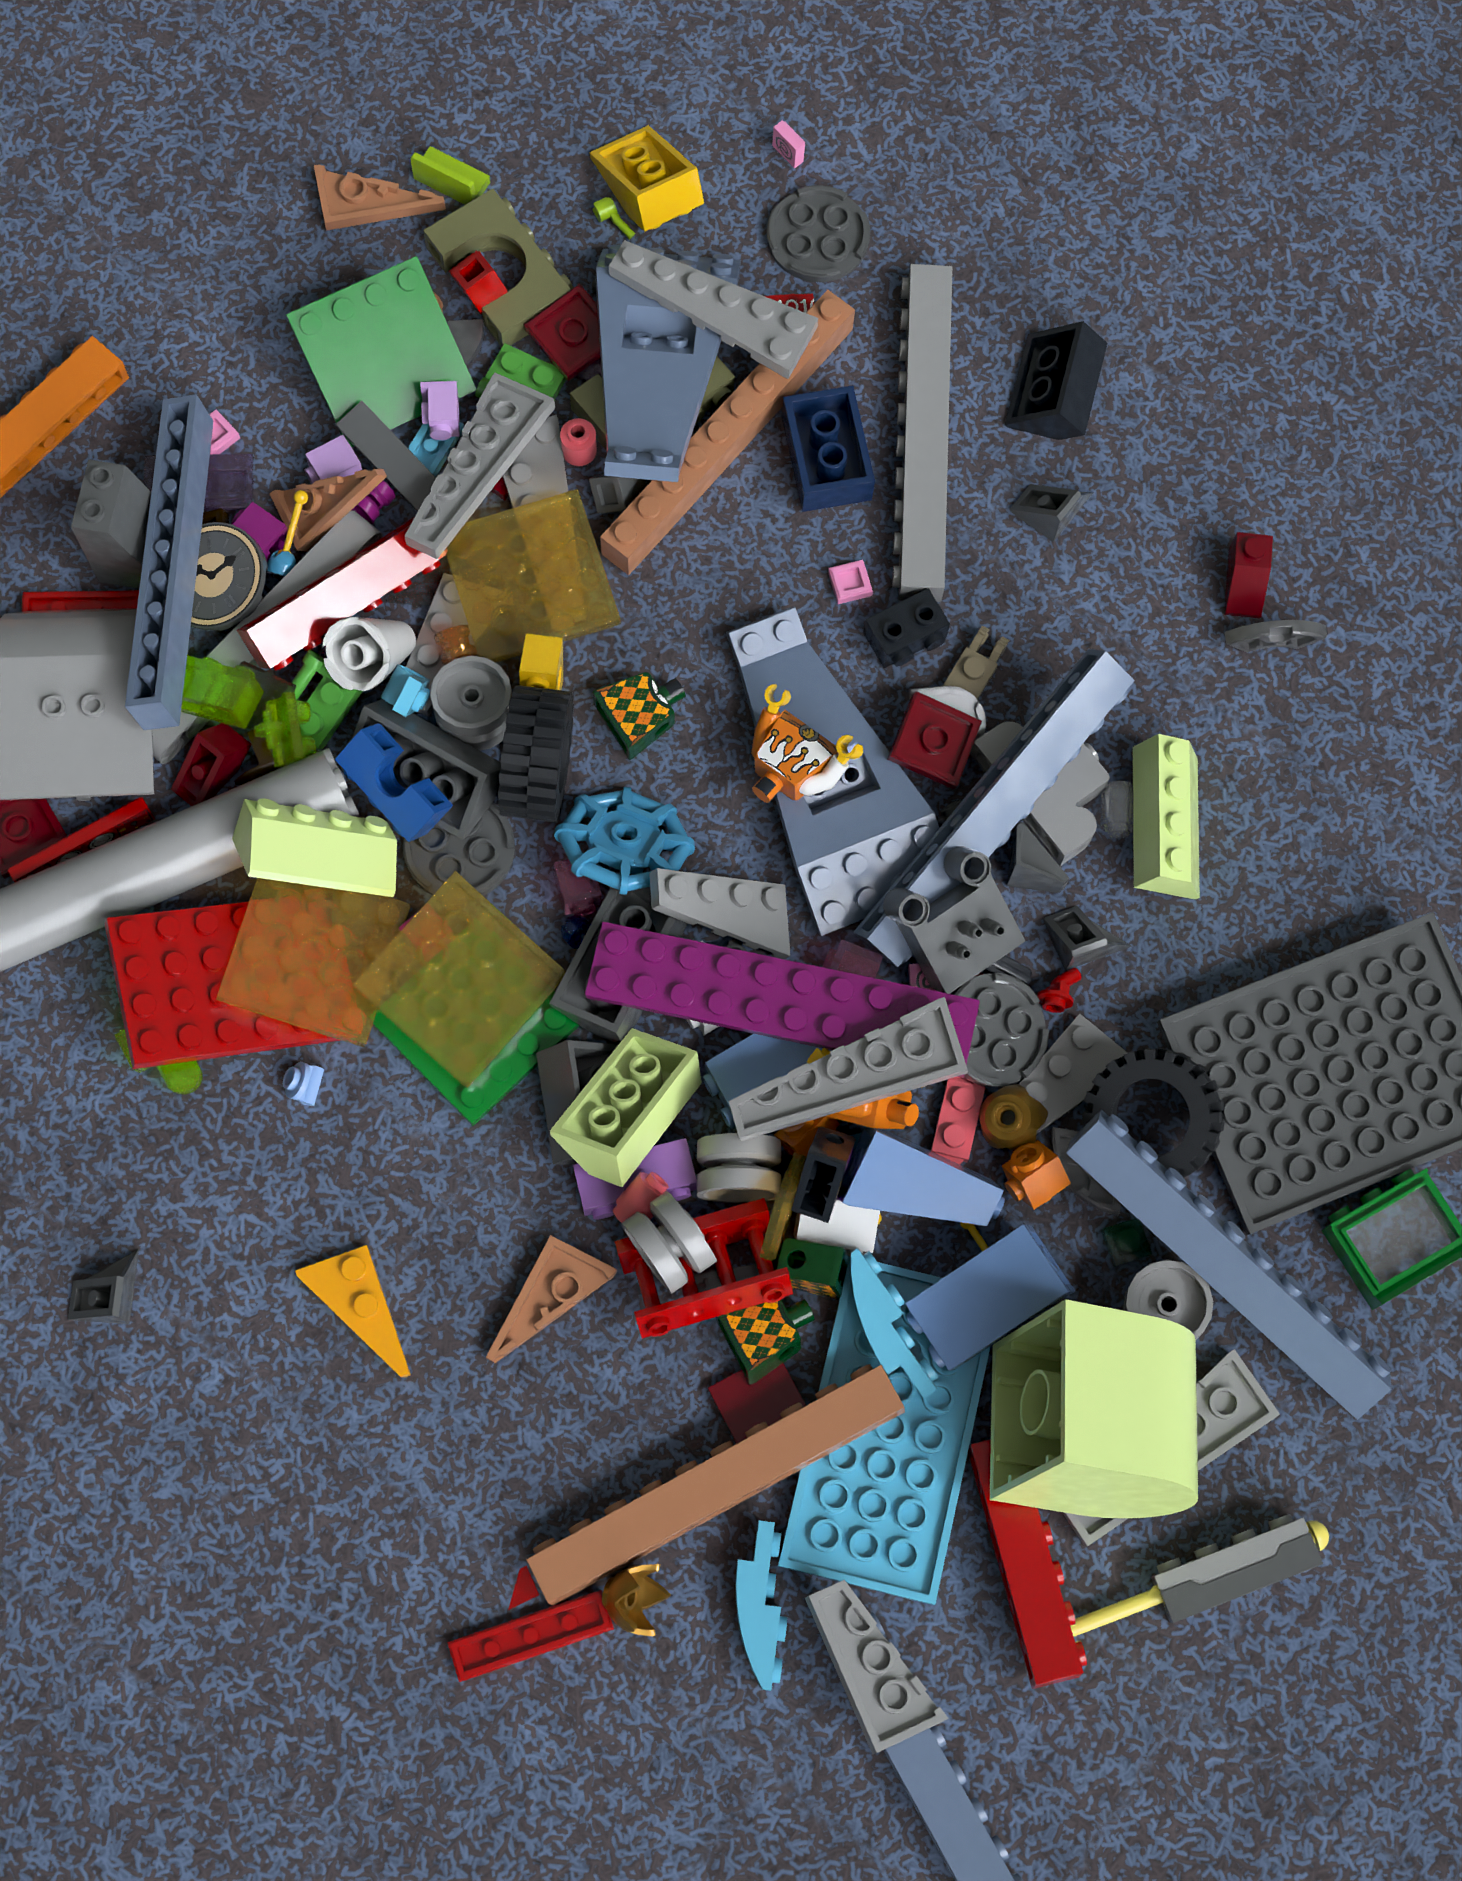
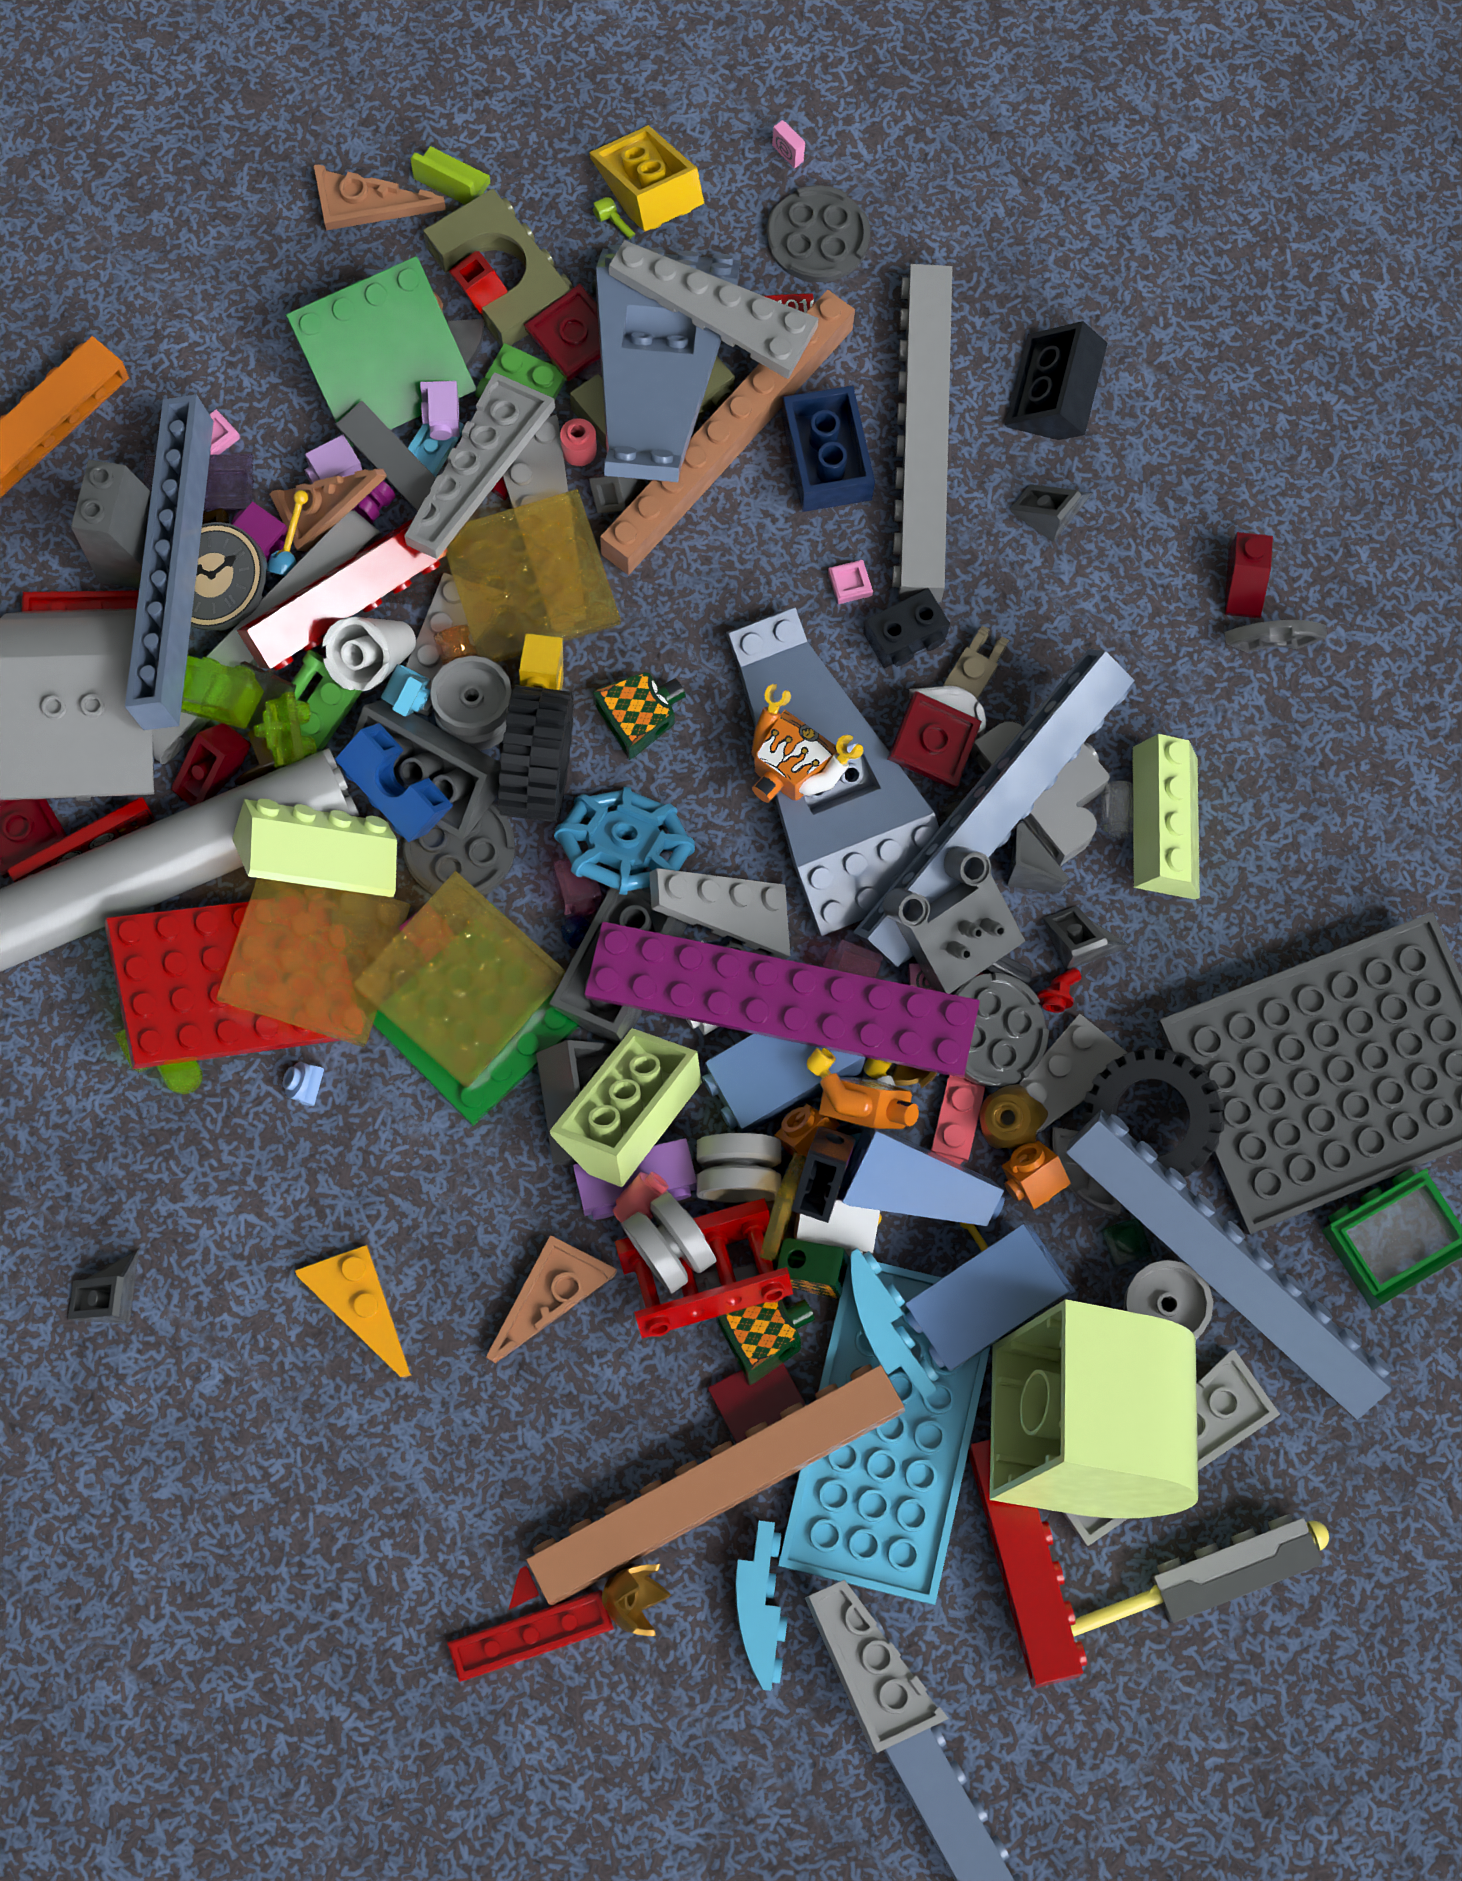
light grey wing [729,997,968,1141] -> none

